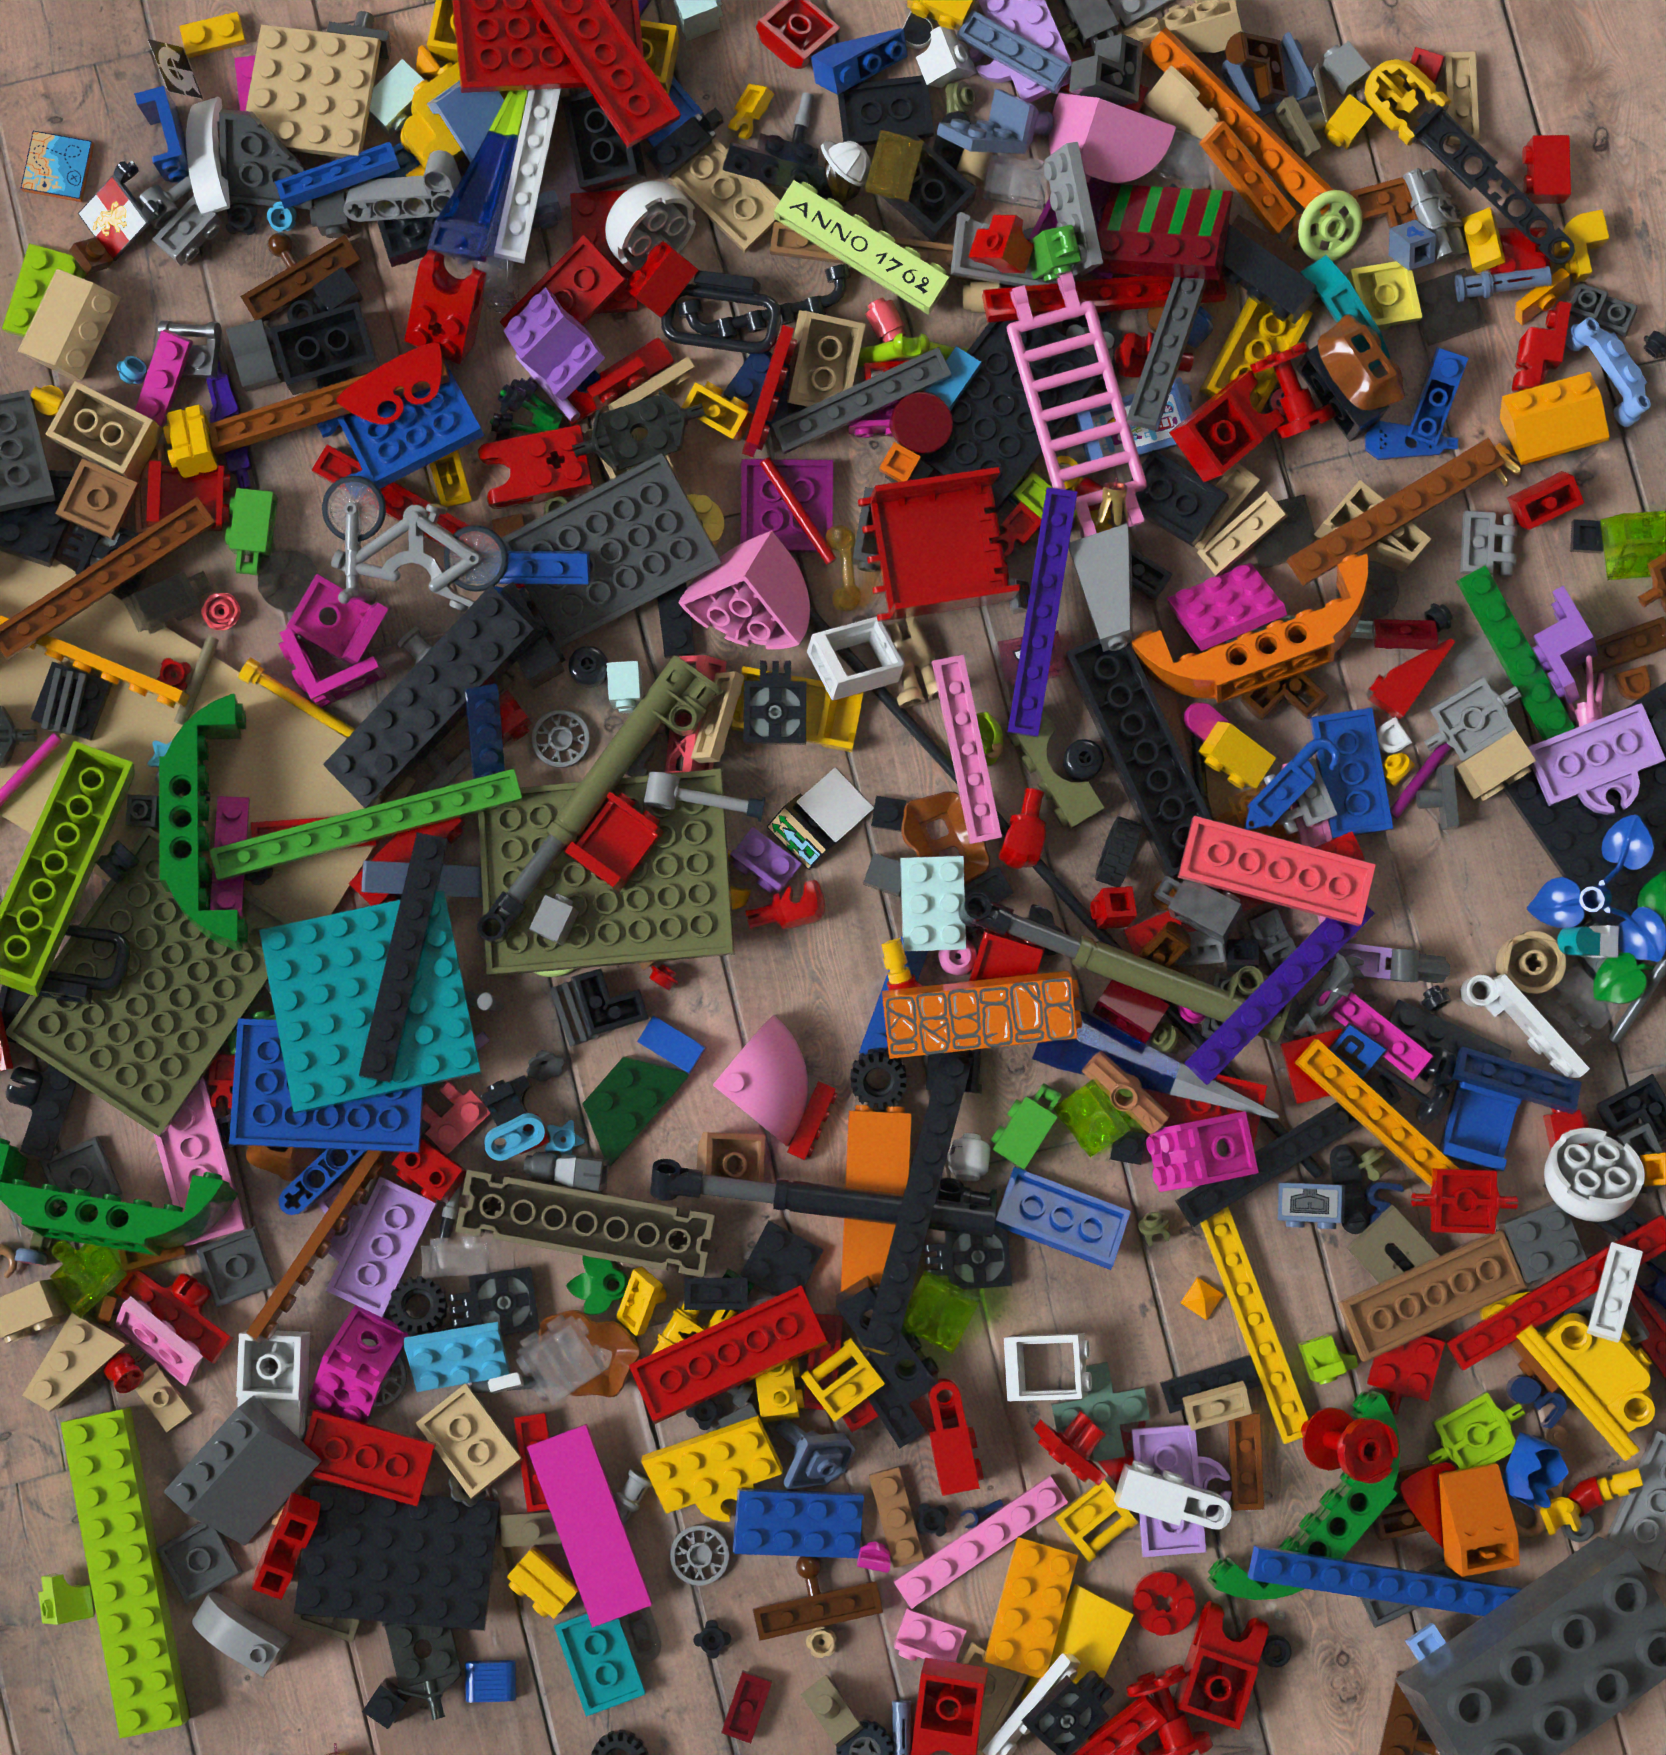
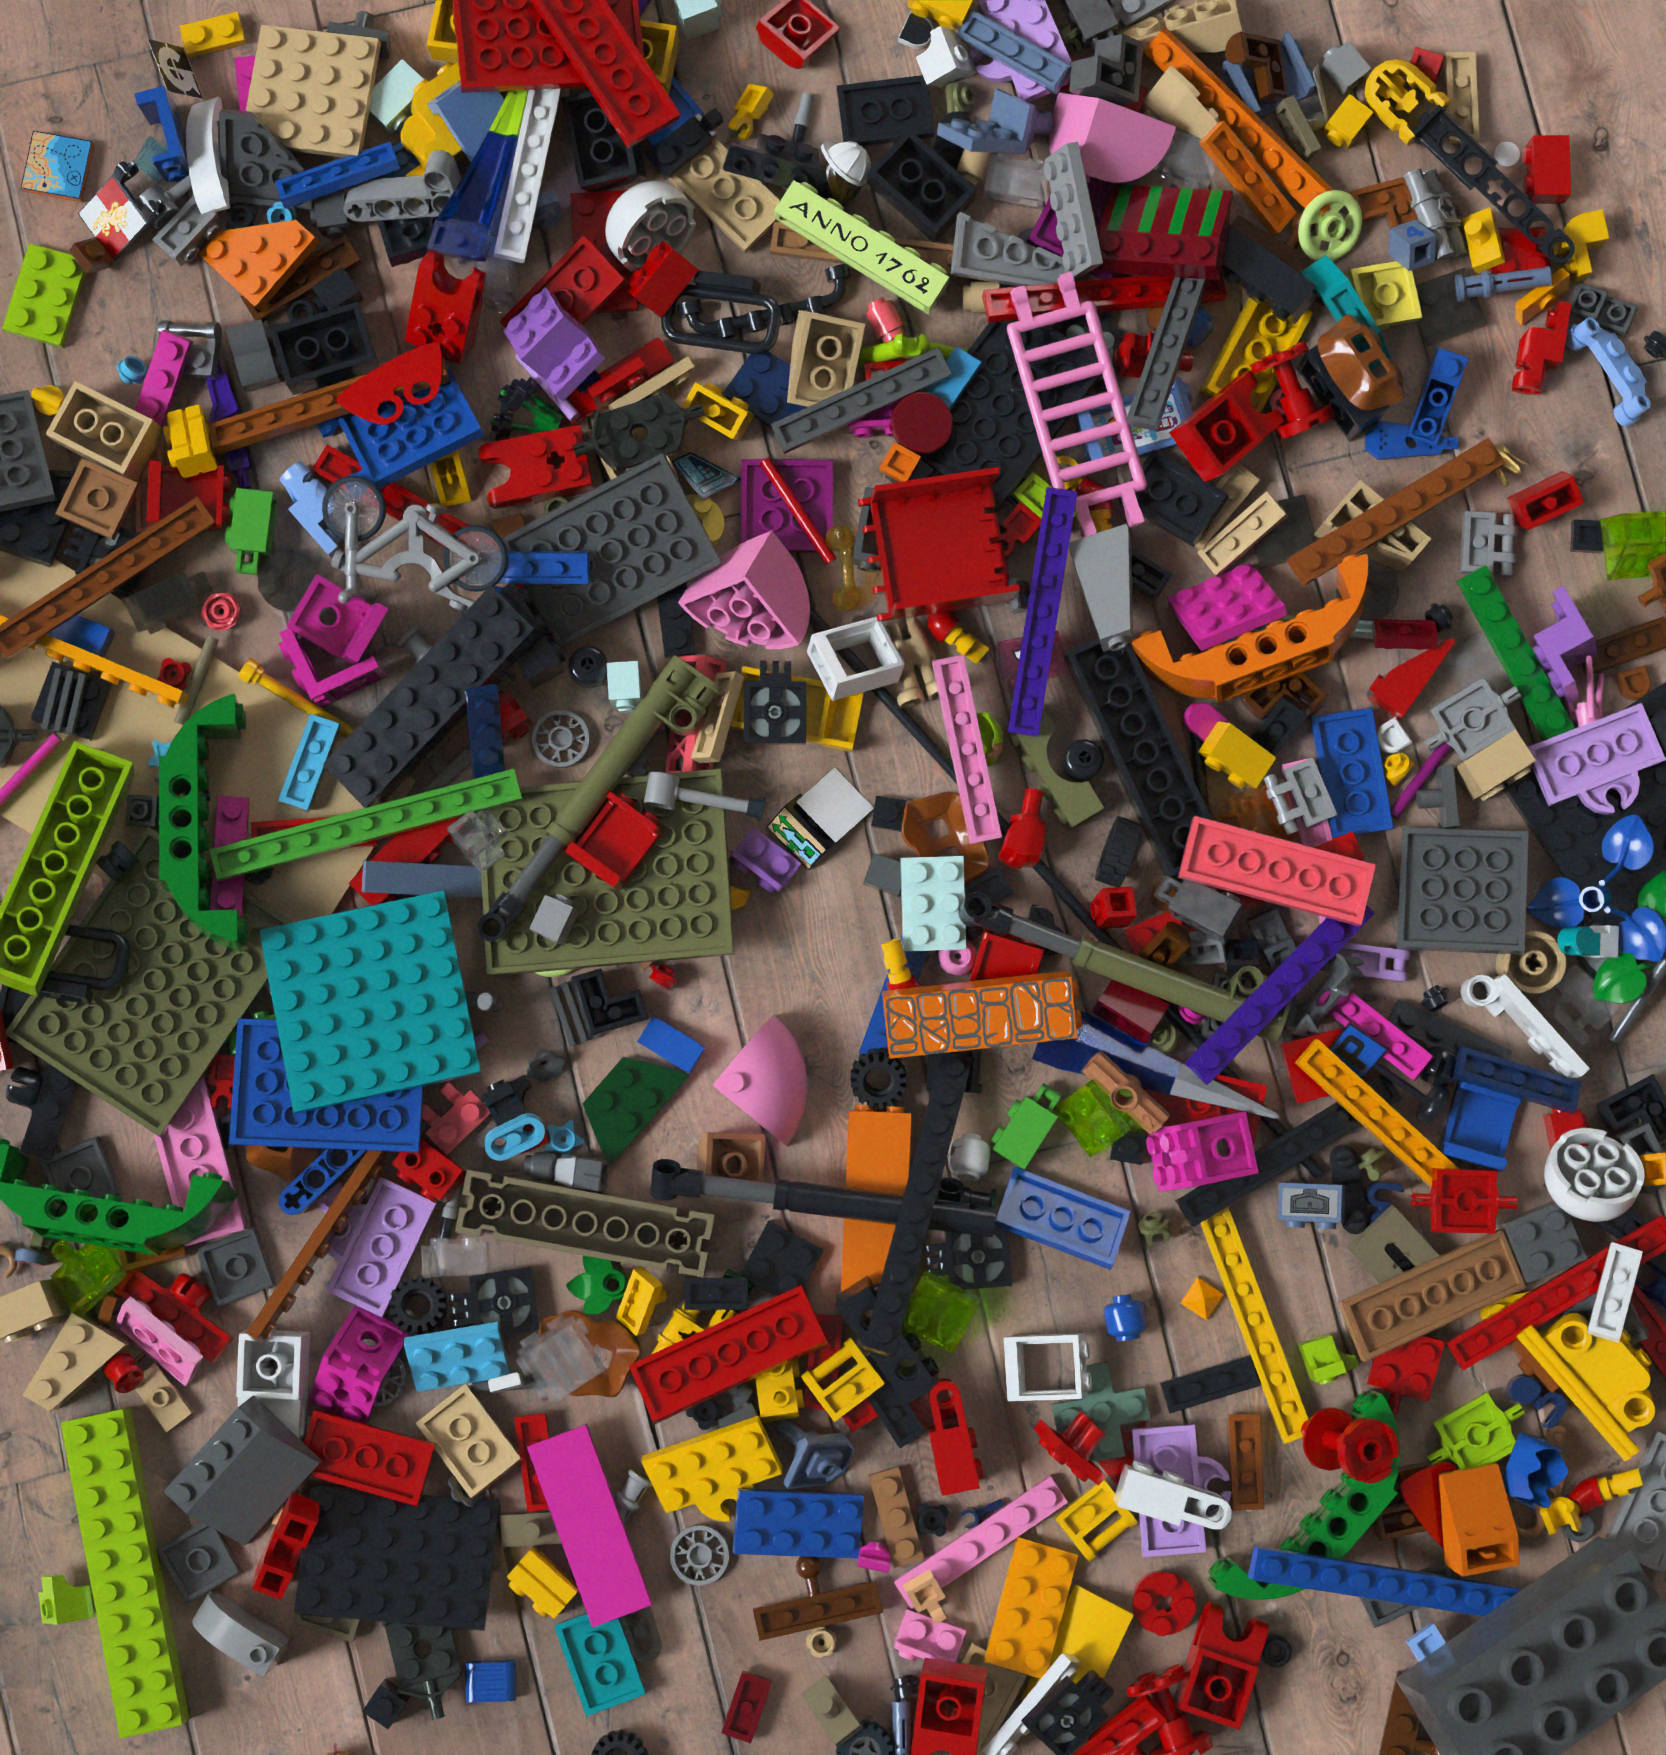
tan slope [17,269,121,380] -> none
black plate [359,833,449,1084] -> none
light orange slope [415,45,441,79] -> none
black plate [693,1620,731,1659] -> none
red plate [742,325,797,457] -> none
red piece [745,880,825,929] -> none
red piece [787,1081,838,1160] -> none
blue slope [811,28,908,95] -> none
clear yellow plate [865,130,924,203] -> none
red brick [968,215,1034,274] -> none
bright green brick [1029,225,1081,283] -> none
pearl gold piece [1097,477,1129,526] -> none
tan plate [1182,1381,1252,1431] -> none
blue plate [1244,738,1340,830] -> none
dark grey piece [1390,949,1450,983] -> none
light orange slope [1499,372,1610,465] -> none
none -> blue slope [47,615,115,658]
none -> clear light blue slope [134,135,168,182]
none -> orange plate [199,220,320,311]
none -> medium azure plate [278,713,341,812]
none -> light blue plate [280,461,340,558]
none -> clear brick [447,809,508,874]
none -> dark blue sticker [672,452,741,499]
none -> black plate [890,1675,920,1699]
none -> light nougat plate [903,1569,947,1624]
none -> piece [928,611,989,665]
none -> blue head [1104,1294,1147,1341]
none -> black plate [1249,693,1310,756]
none -> dark grey plate [1397,827,1529,955]
none -> white sticker [1494,142,1520,167]

